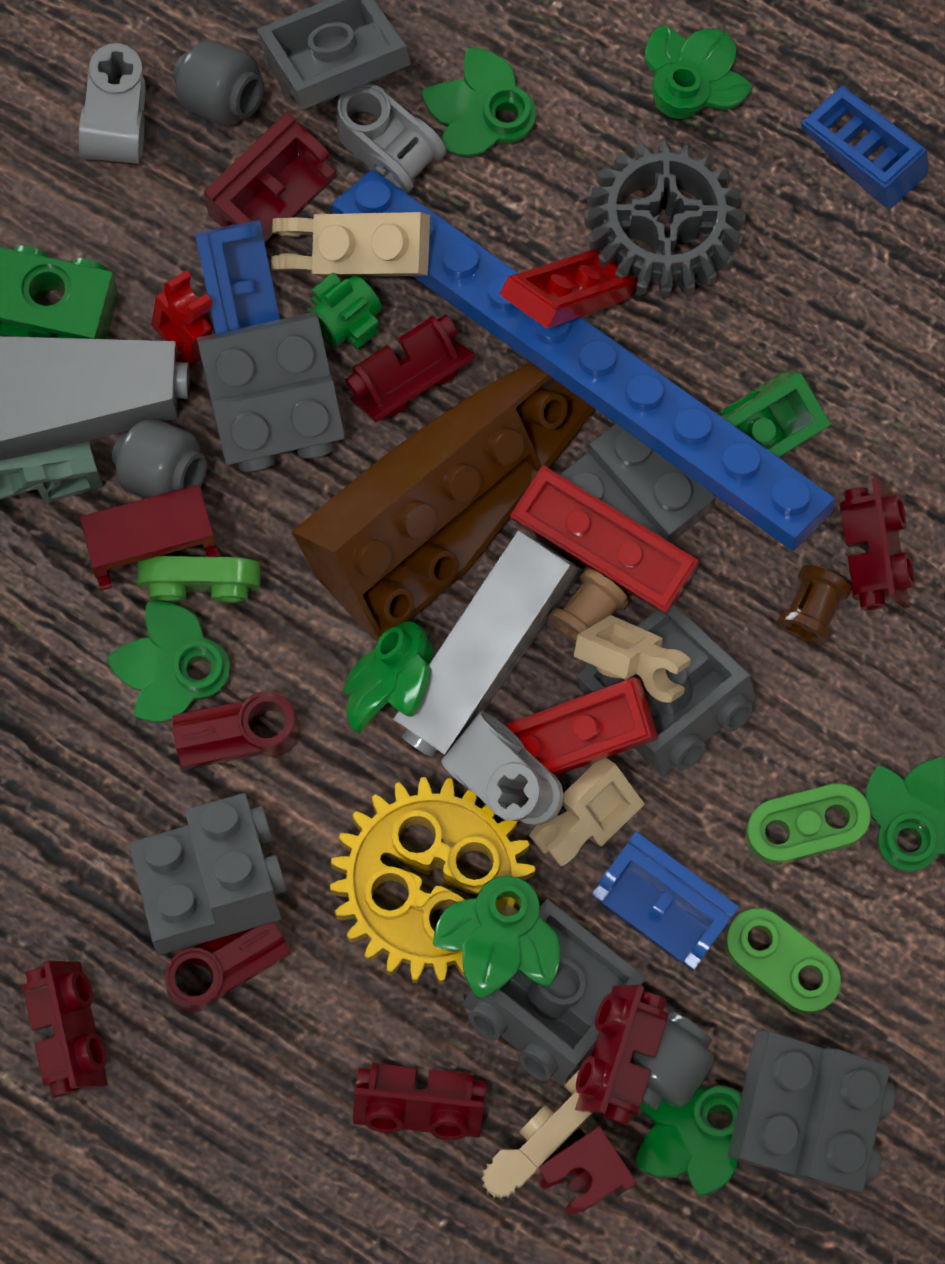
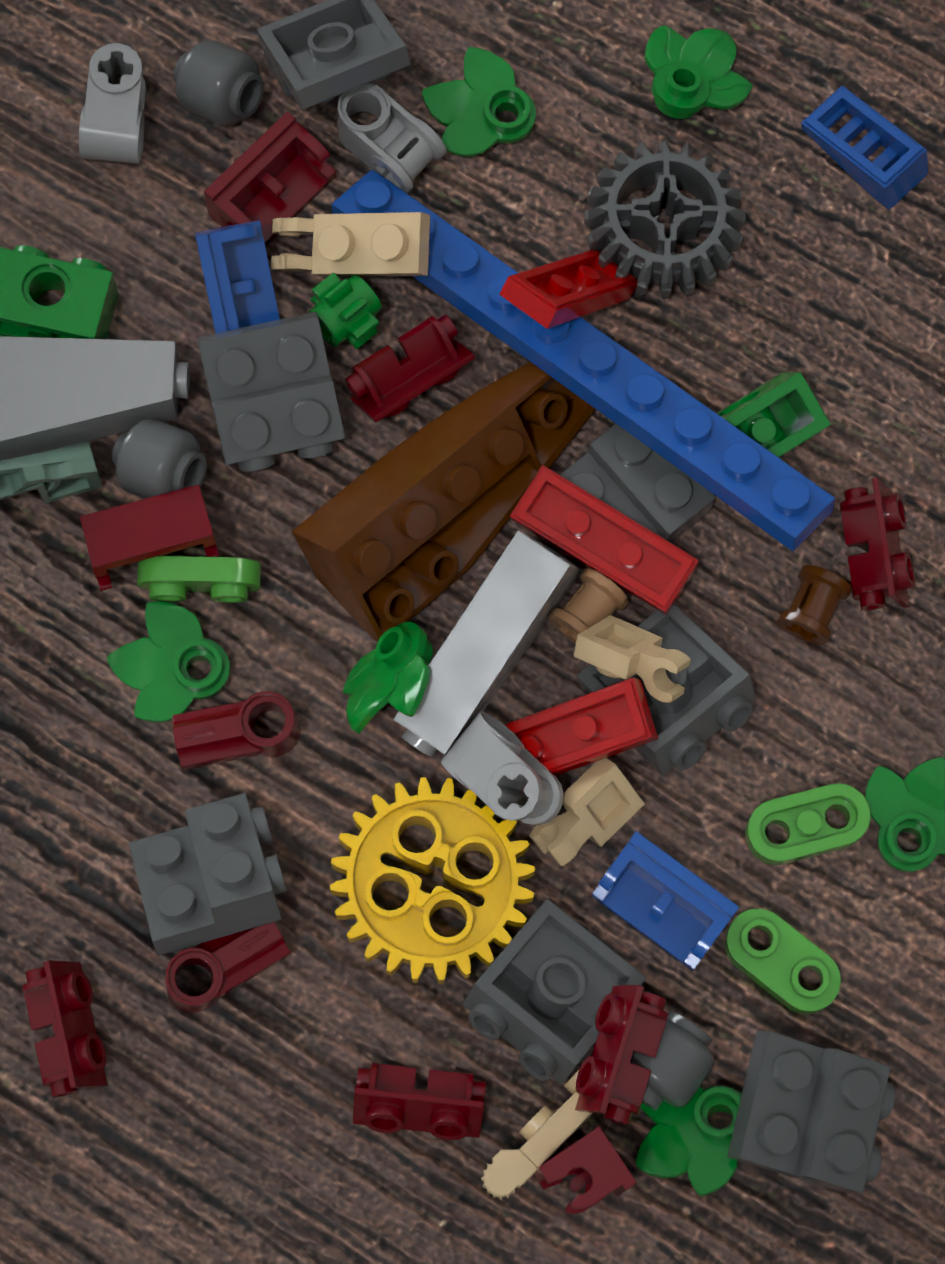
red plate [151,270,213,367] -> none
green plate [433,876,560,999] -> none

